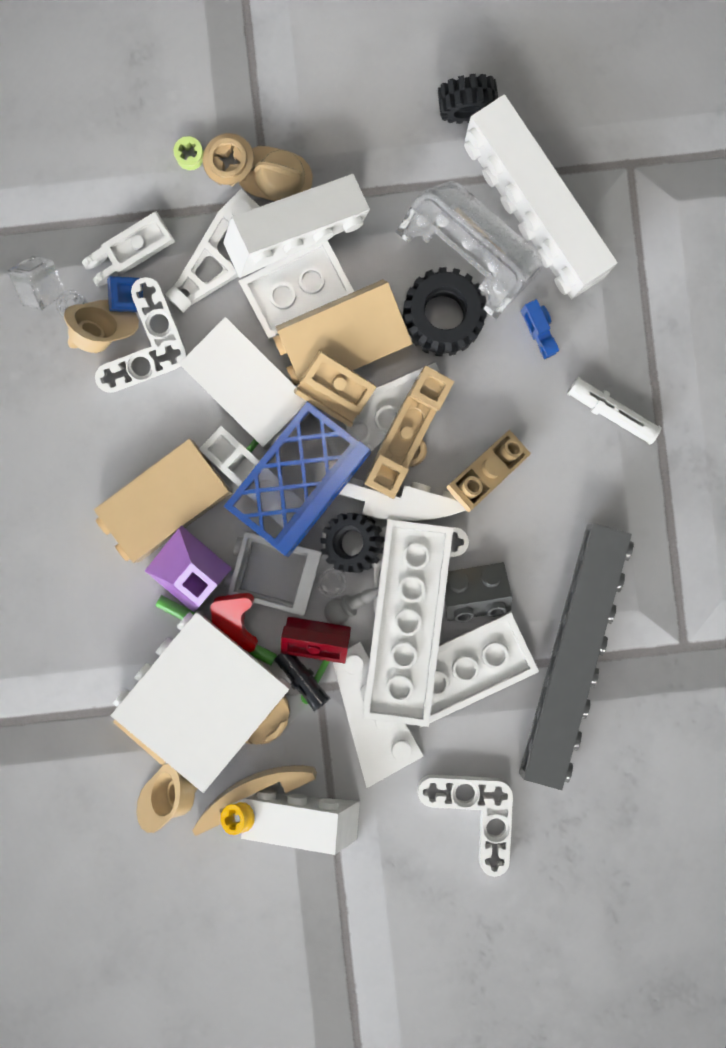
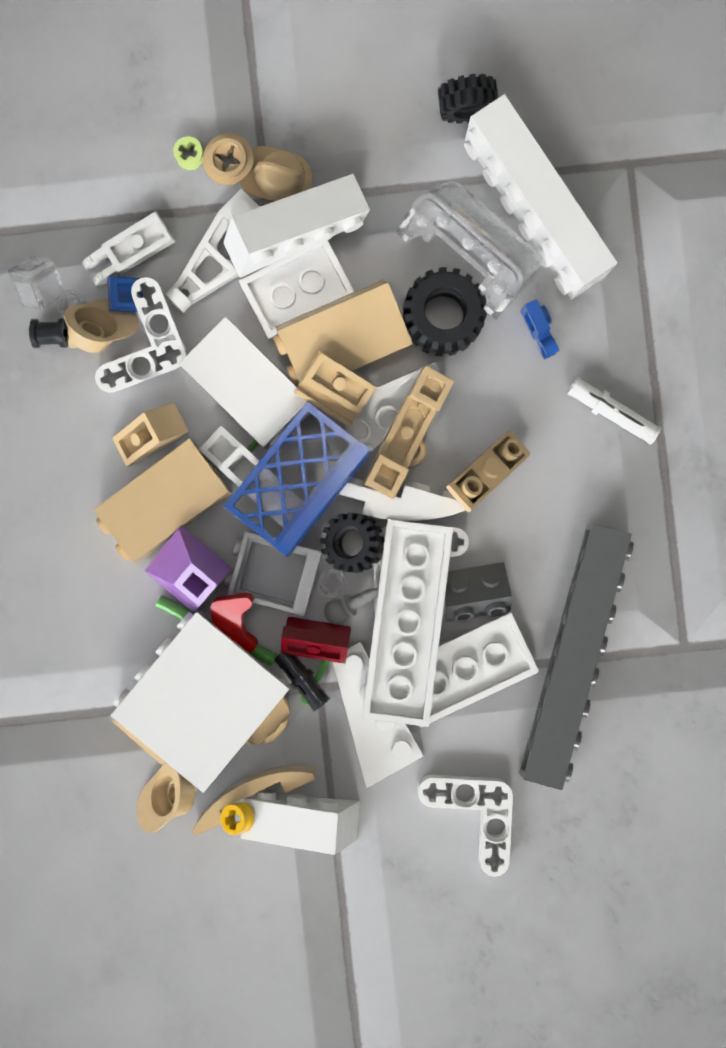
none -> black bush [29,318,69,348]
none -> tan slope [112,403,189,467]

